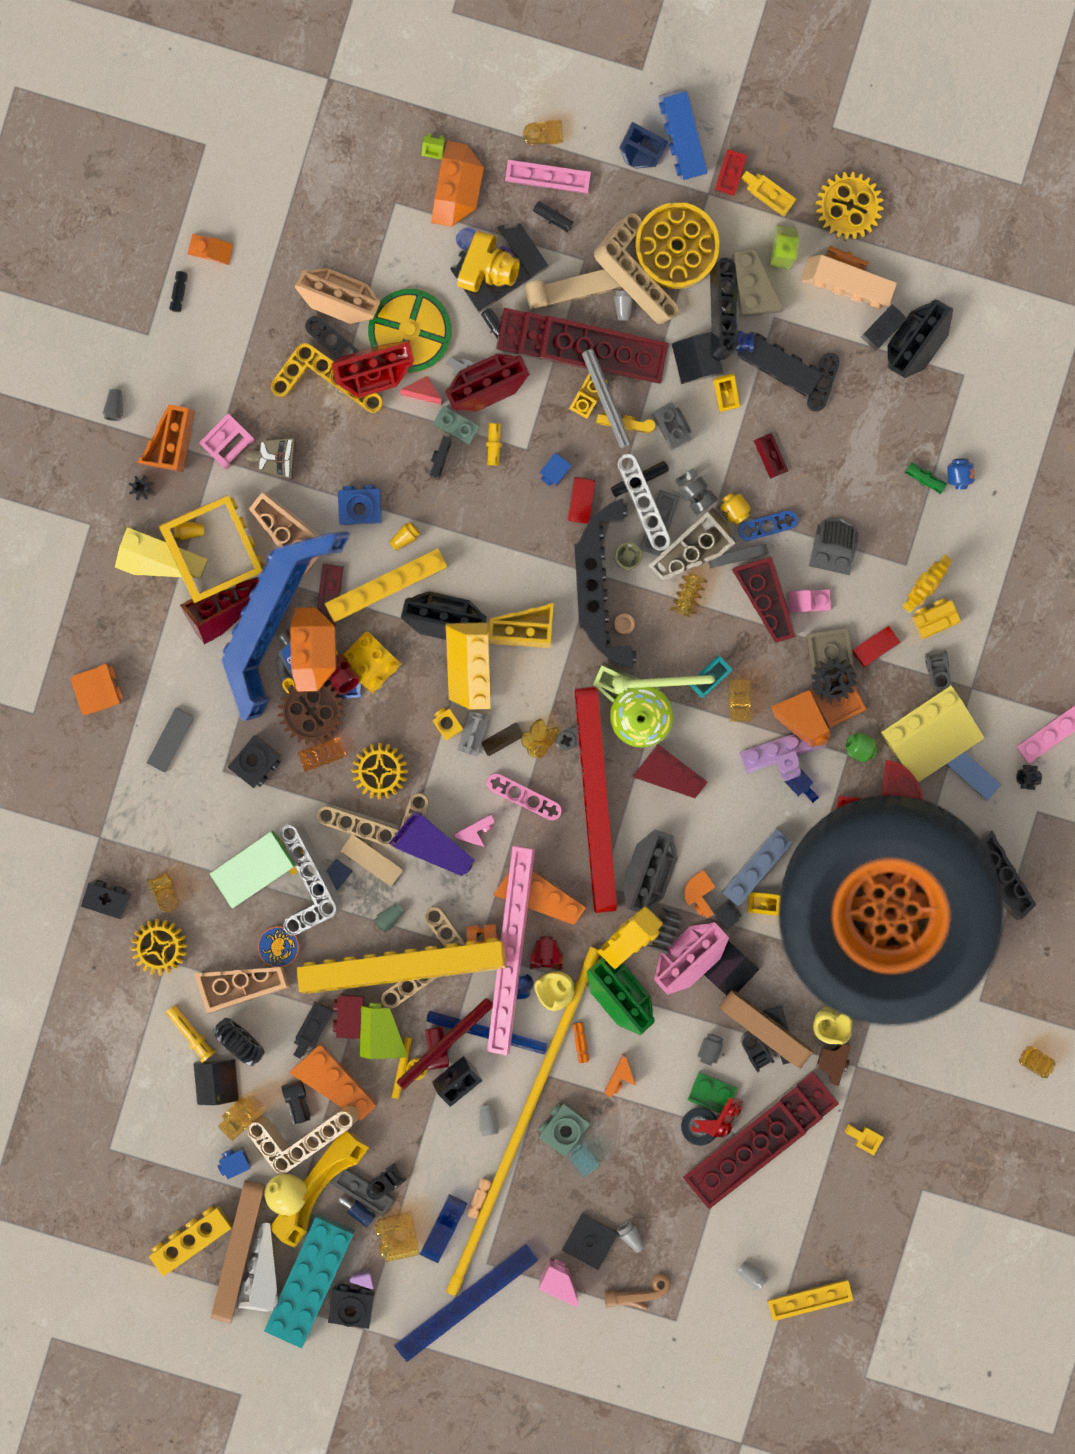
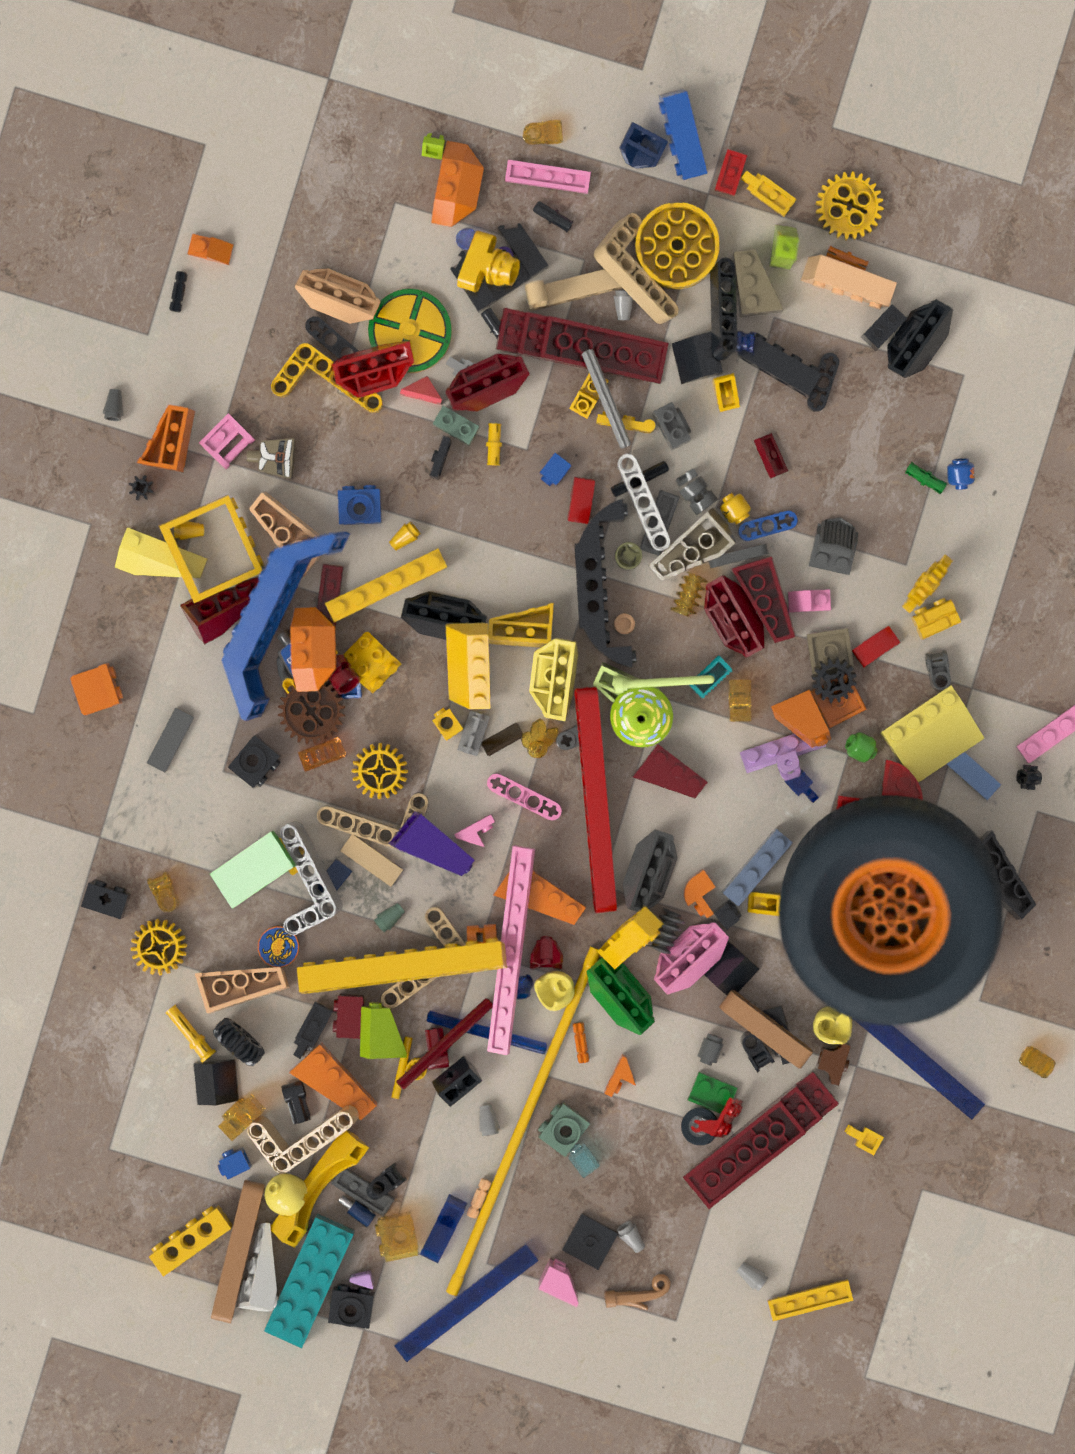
none -> light yellow wedge [529,638,578,721]
none -> dark red wedge [704,575,765,657]
none -> clear blue plate [854,1019,985,1120]

